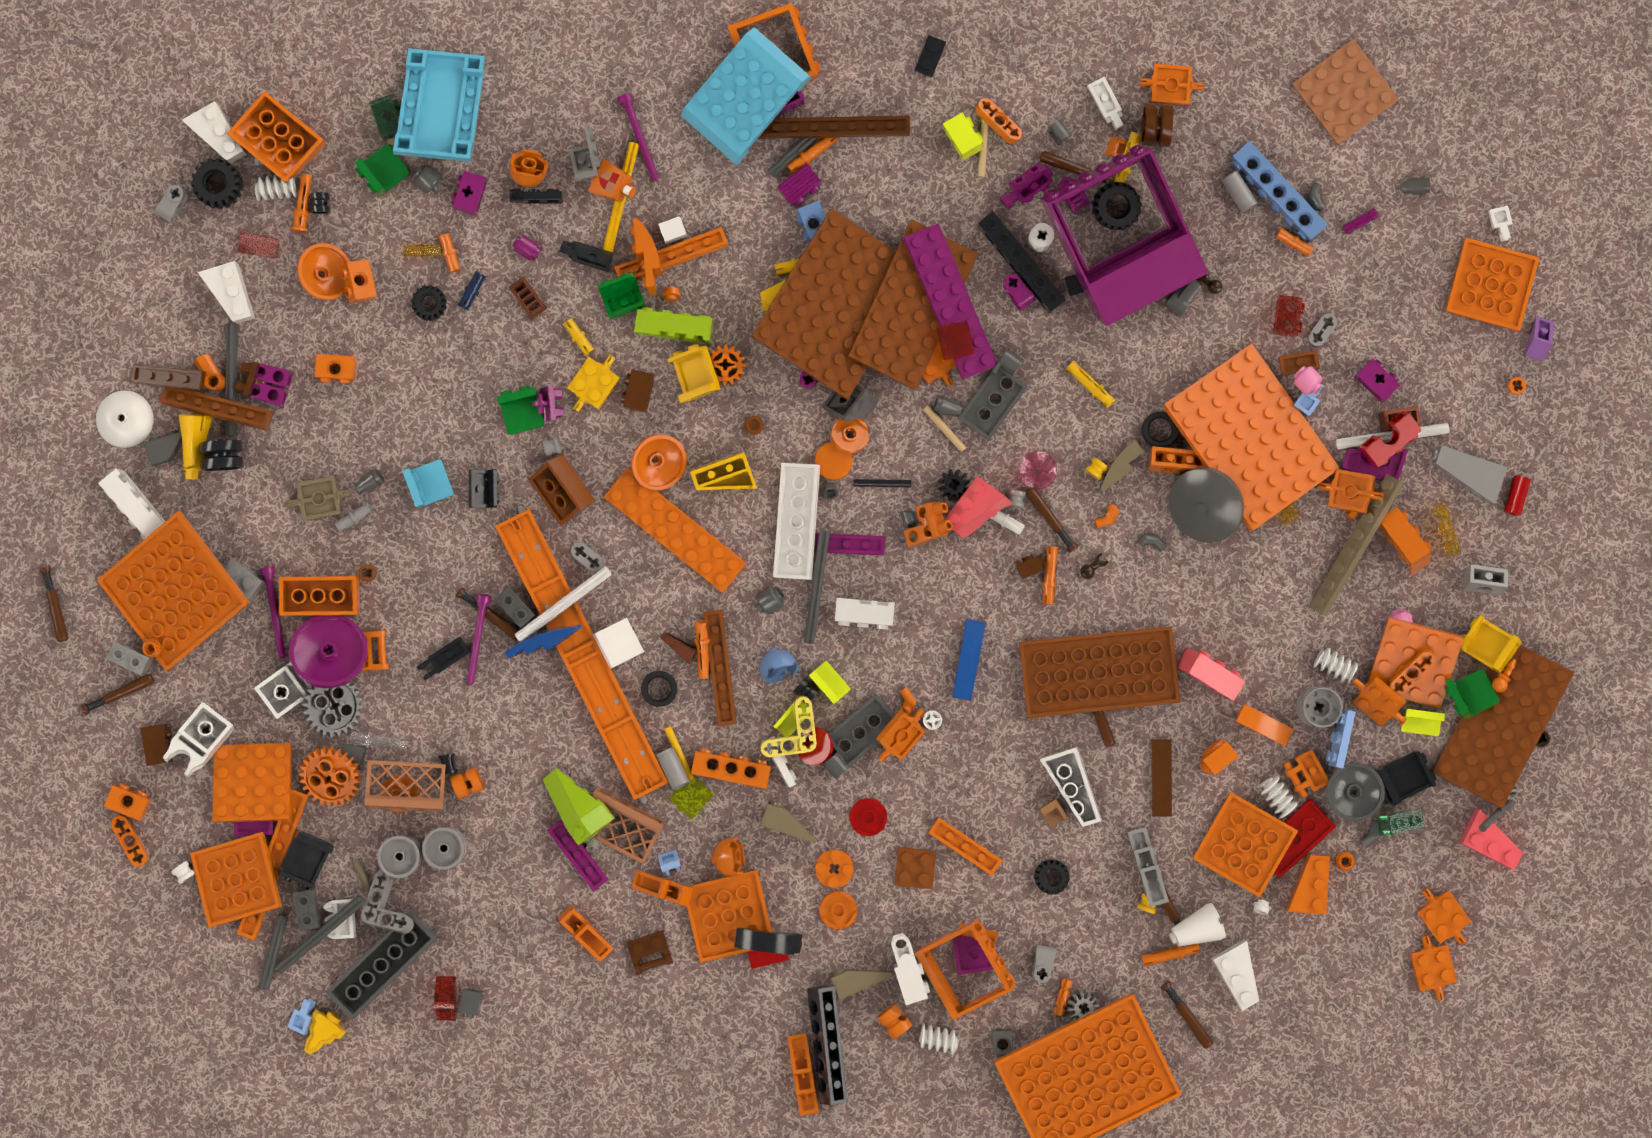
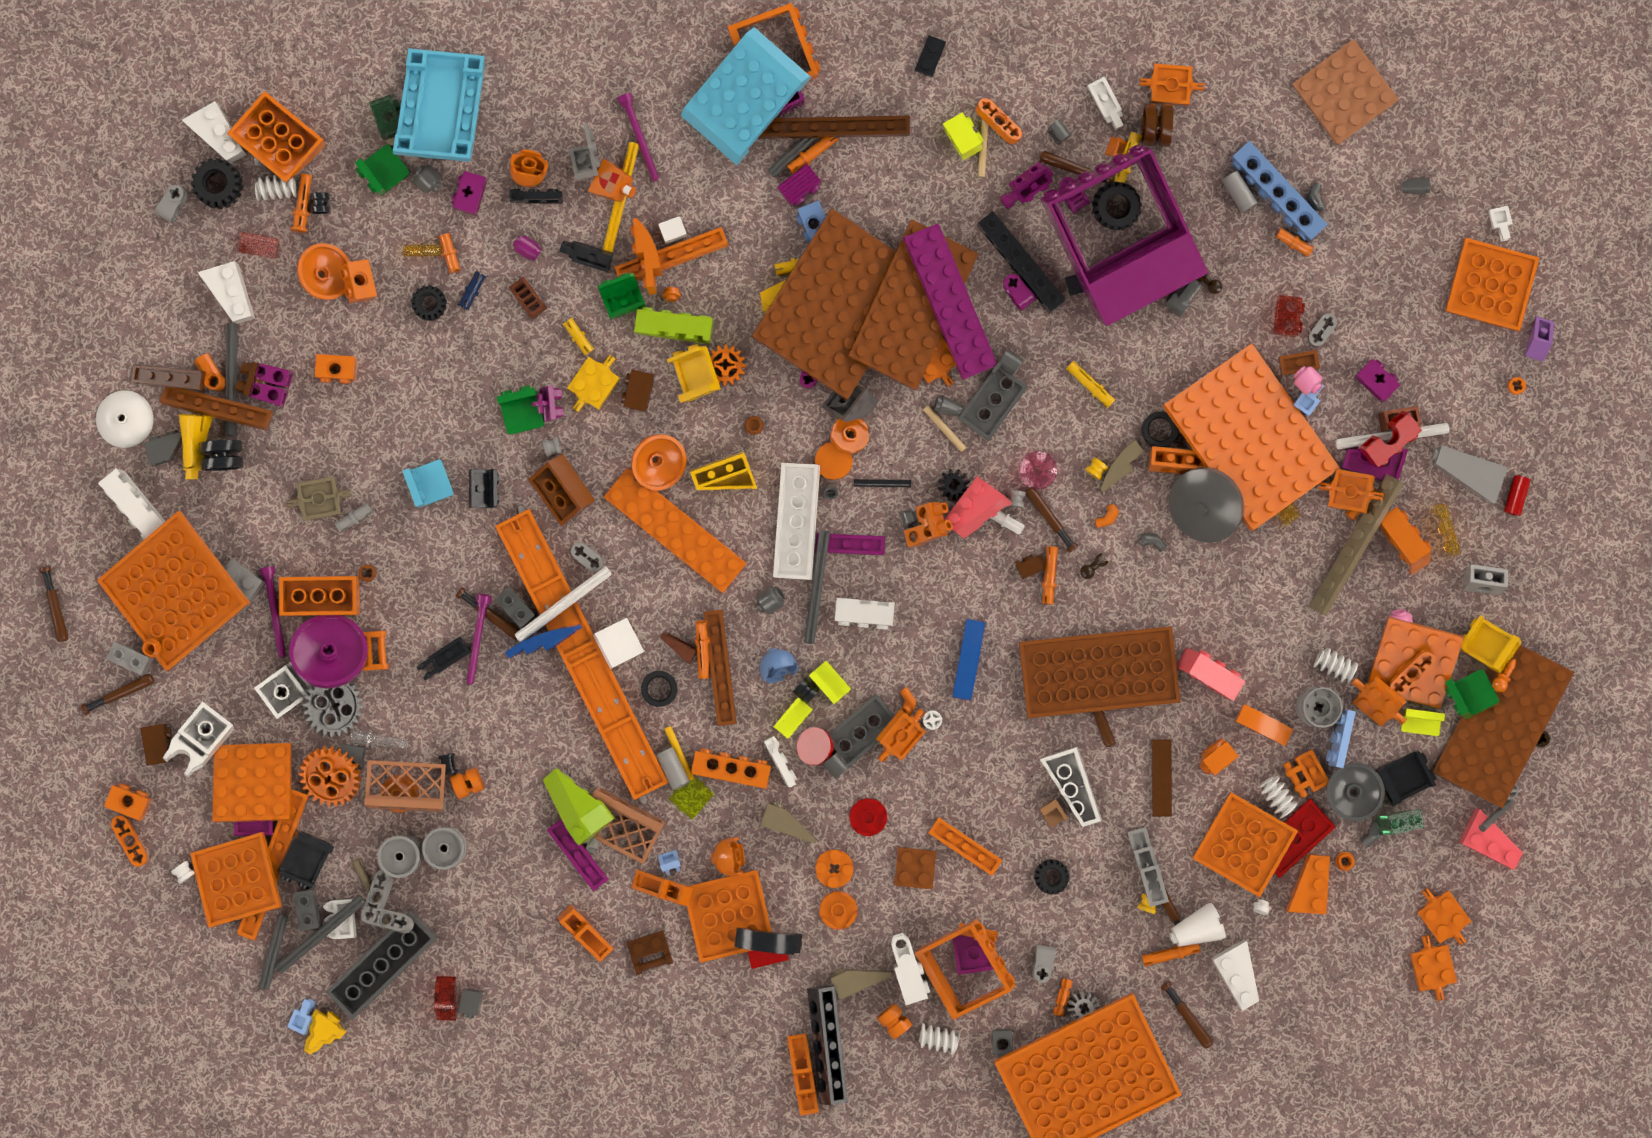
dark grey cone [355,469,384,494] -> none
light yellow beam [760,696,817,757] -> none
clear red piece [937,321,975,360] -> none
white piece [1028,223,1054,252] -> none
magenta axle [1343,208,1379,234] -> none

